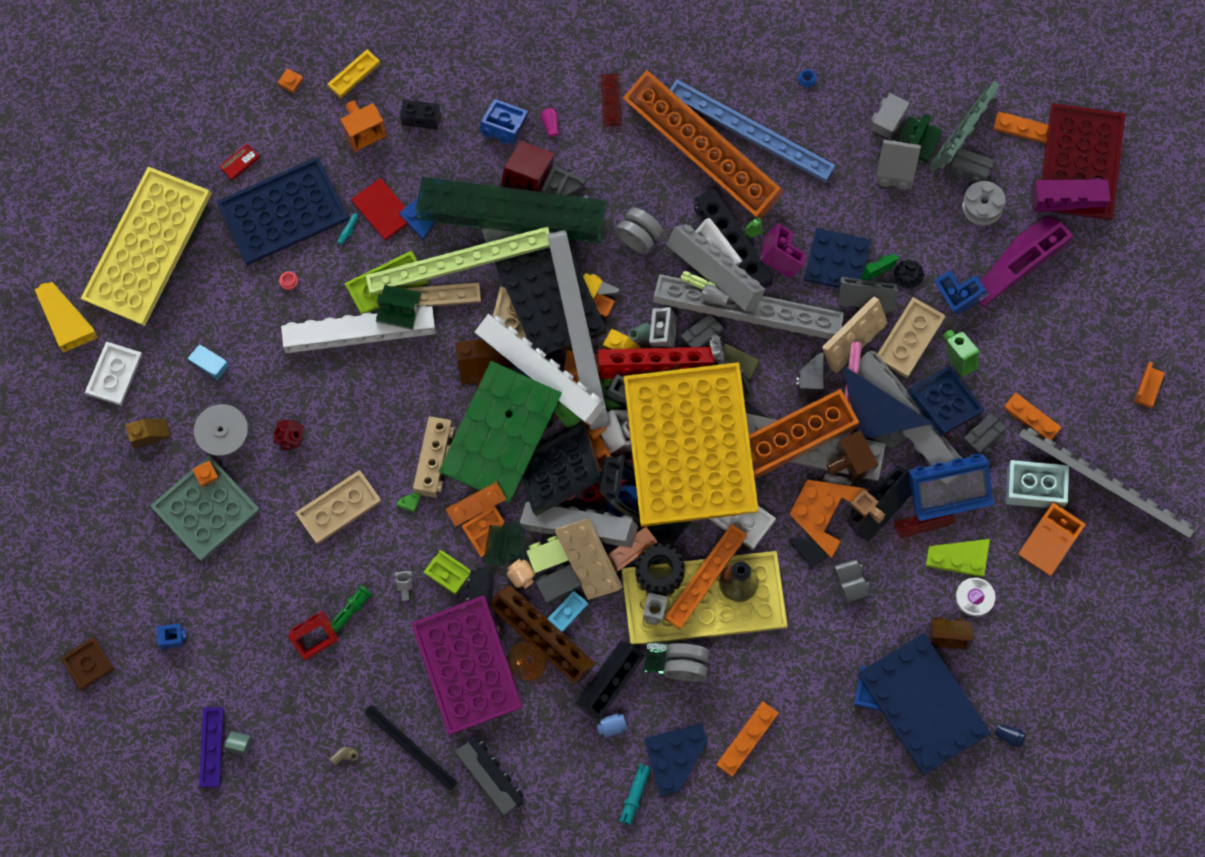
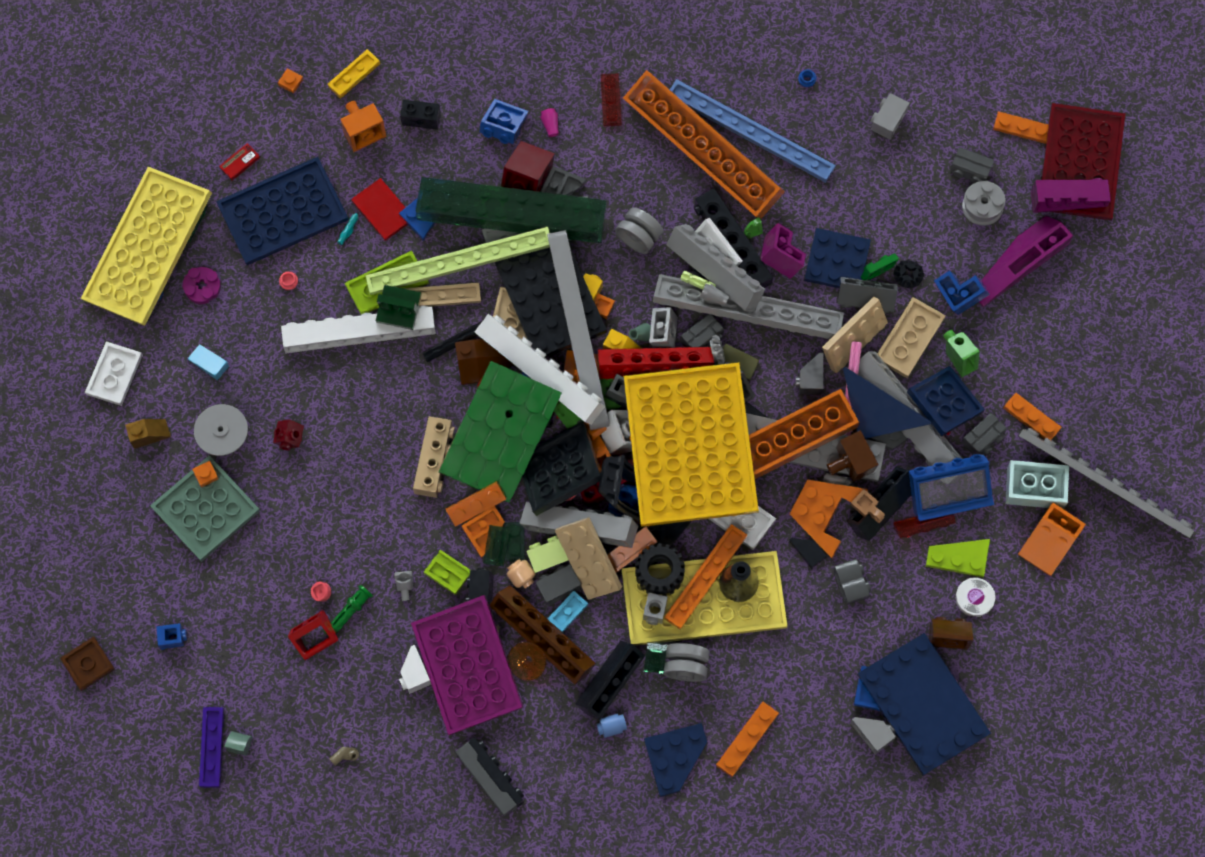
yellow slope [35,282,98,353] -> none
tan plate [295,470,382,545] -> none
black axle [365,705,457,790] -> none
bright green tile [396,493,422,513] -> none
light grey slope [597,282,621,295] -> none
teal pin [619,764,651,826] -> none
light grey slope [875,140,921,190] -> none
dark green bracket [897,114,942,163] -> none
sand green wing [928,80,1000,171] -> none
dark blue cone [995,724,1026,748] -> none
orange panel [1133,361,1165,408] -> none
none -> magenta plate [182,267,221,304]
none -> coral tile [311,582,331,602]
none -> white slope [399,645,431,694]
none -> black axle [423,321,482,362]
none -> light grey slope [850,717,896,755]

